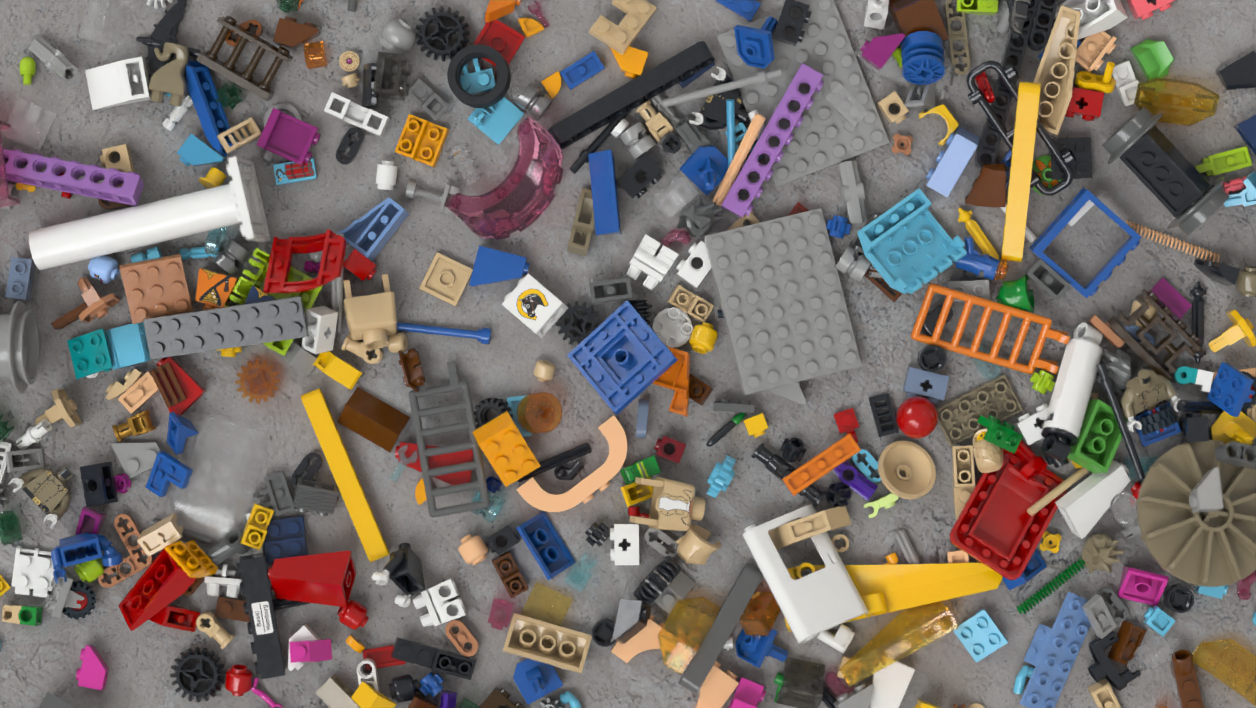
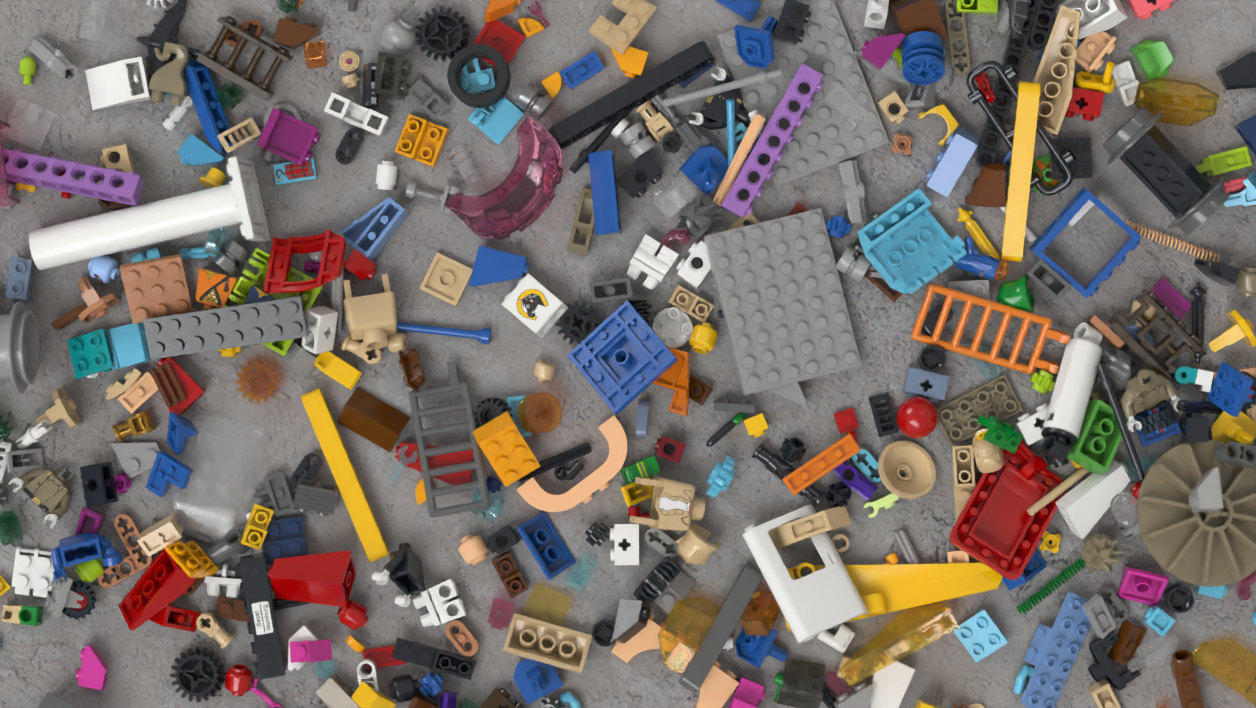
none -> clear light blue piece [315,660,336,679]

